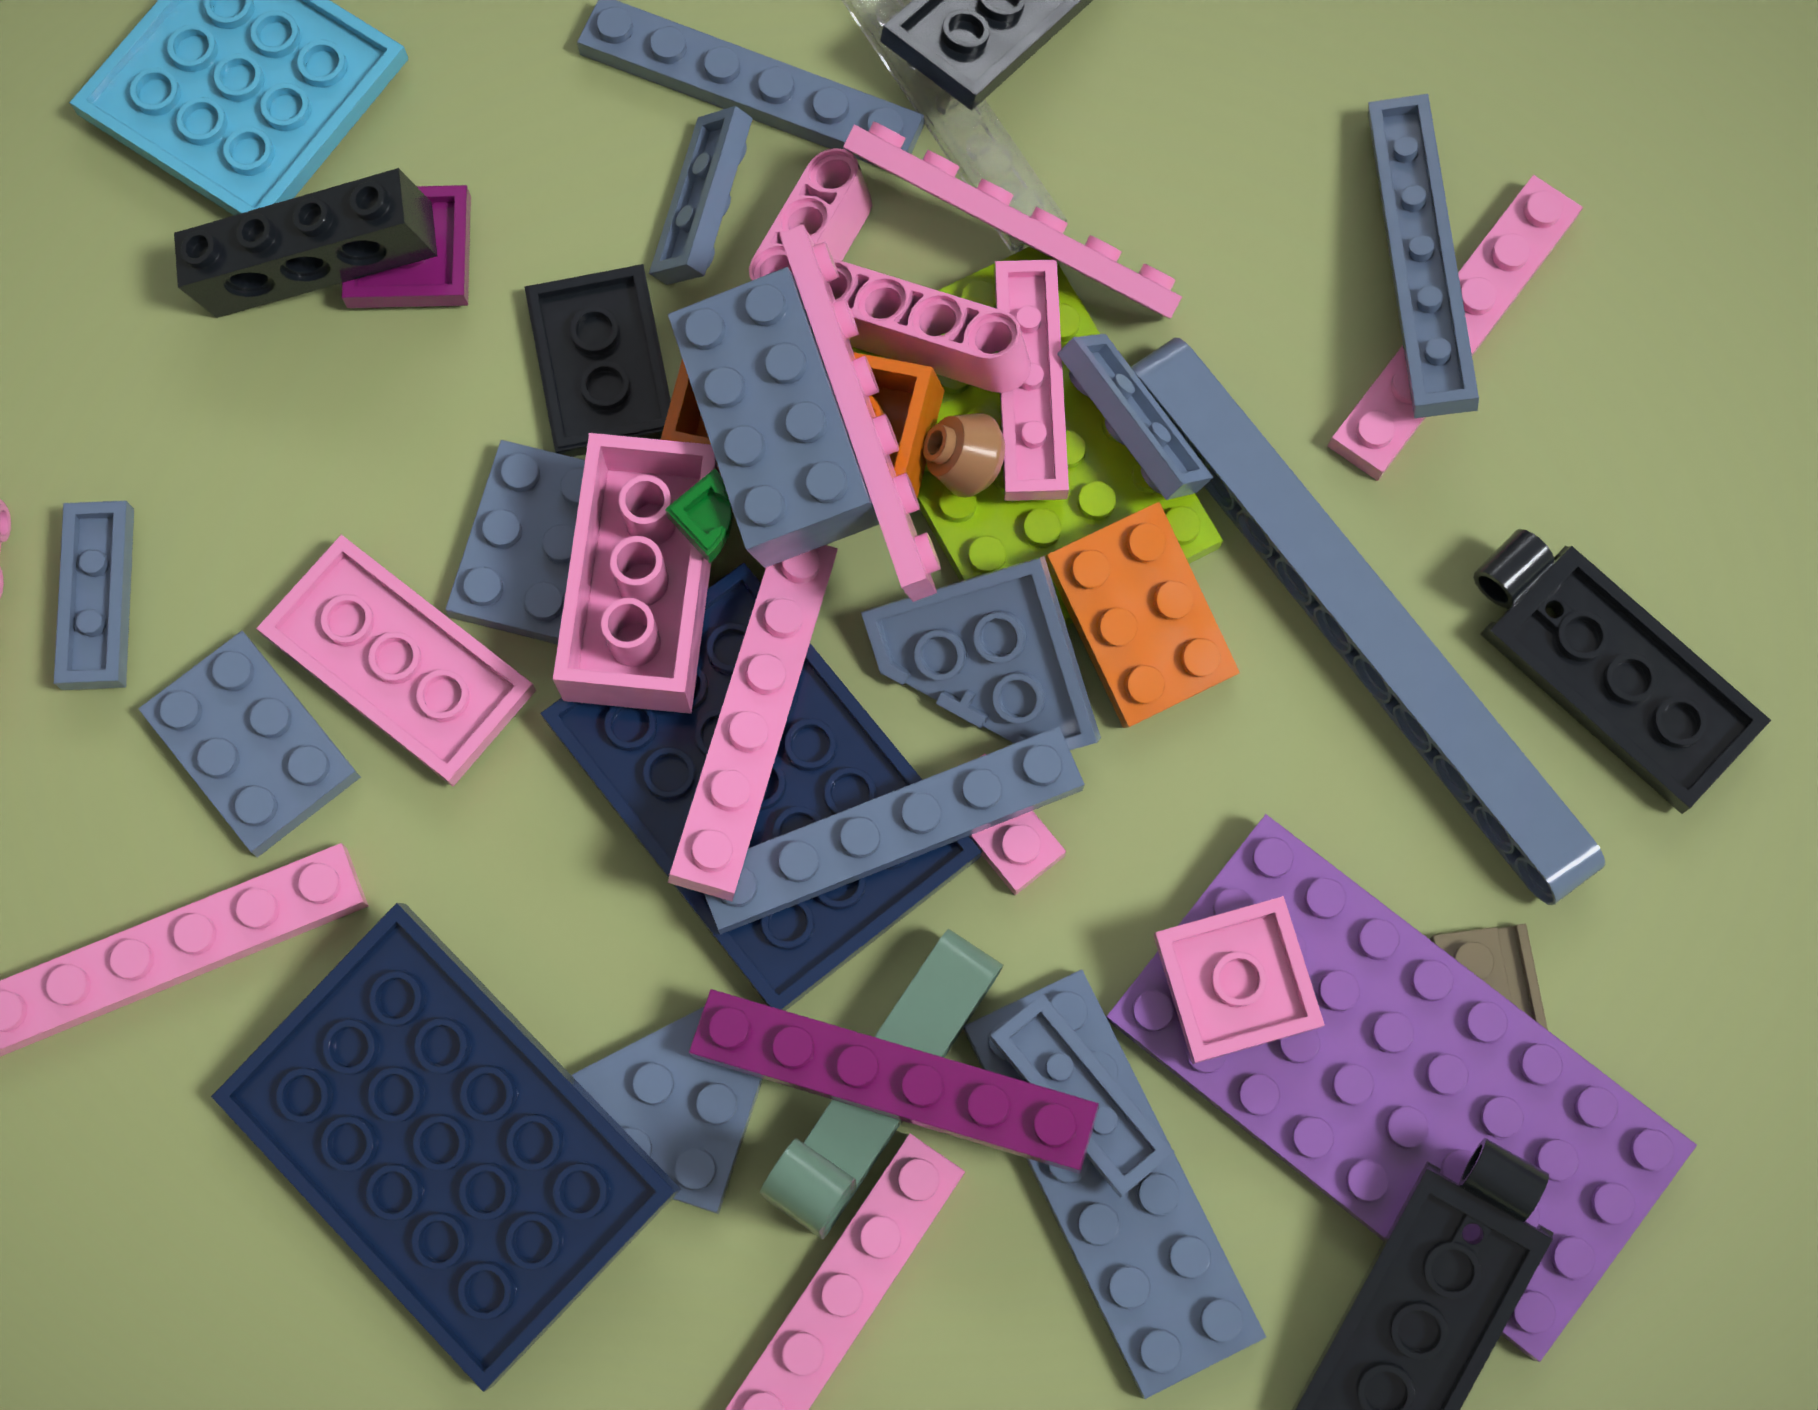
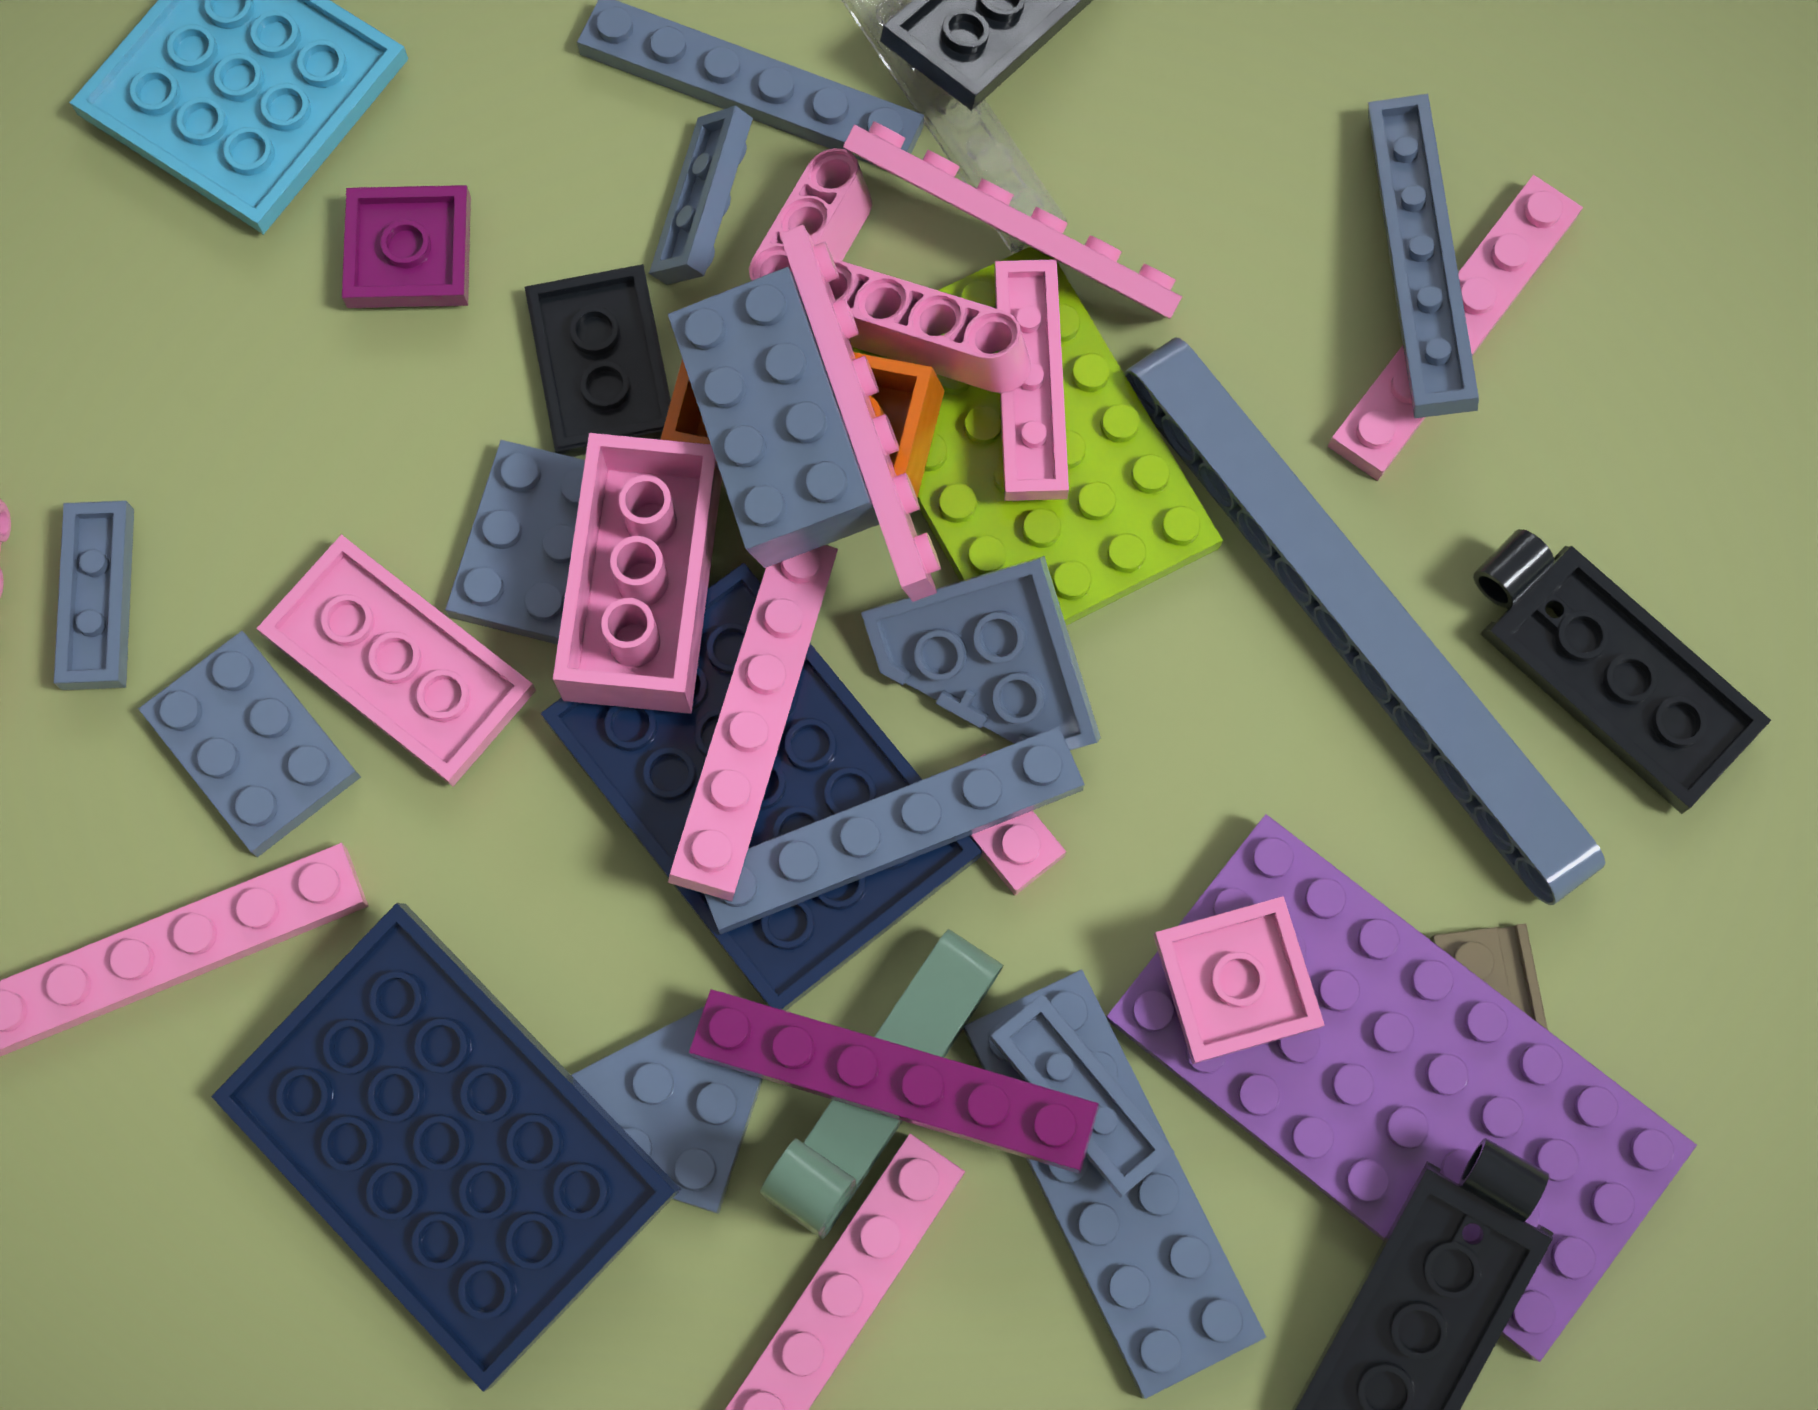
black brick [174,168,438,318] -> none
green tile [665,469,732,563] -> none
medium nougat cone [923,413,1005,498] -> none
orange plate [1045,502,1240,728] -> none
sand blue plate [1057,334,1213,500] -> none

